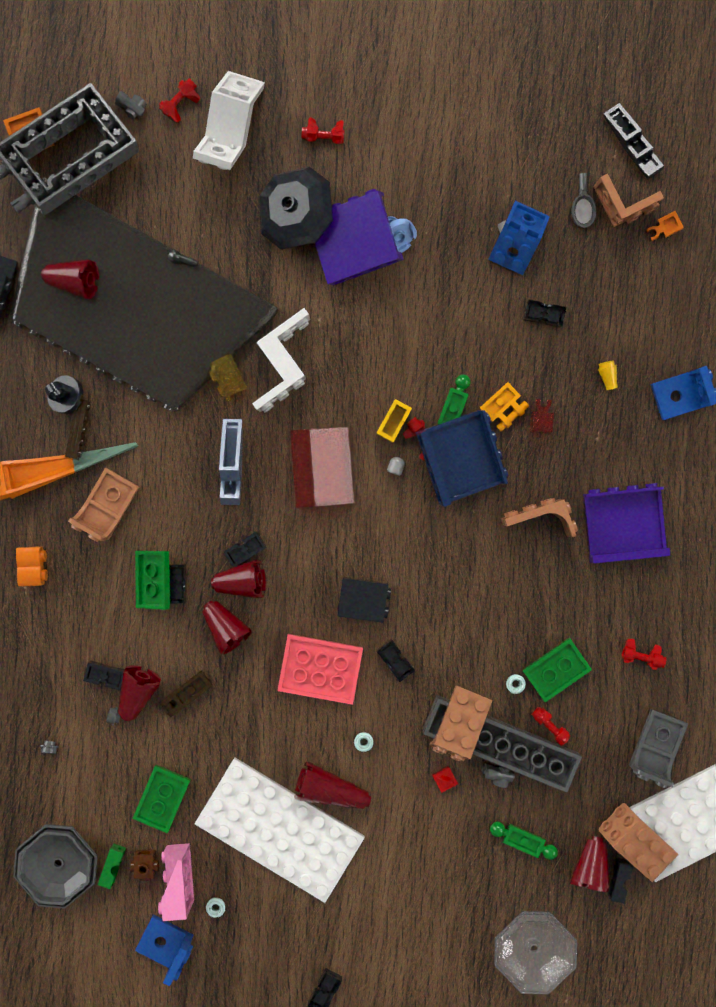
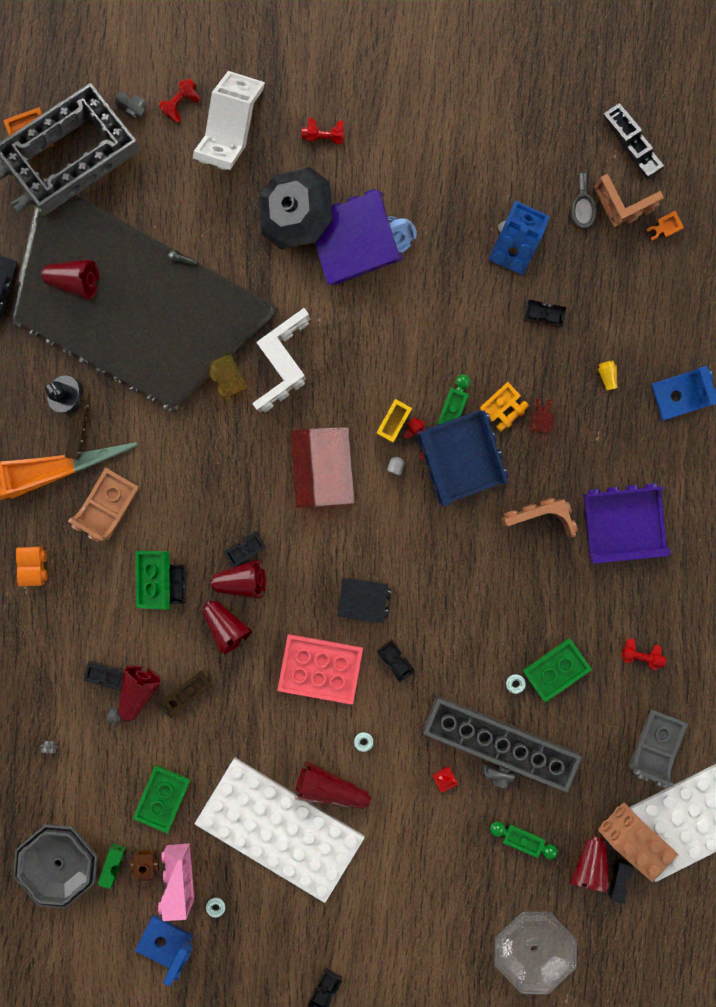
sand blue slope [219,419,243,505] -> none
nougat bracket [429,685,492,762] -> none
red piece [531,707,570,746] -> none

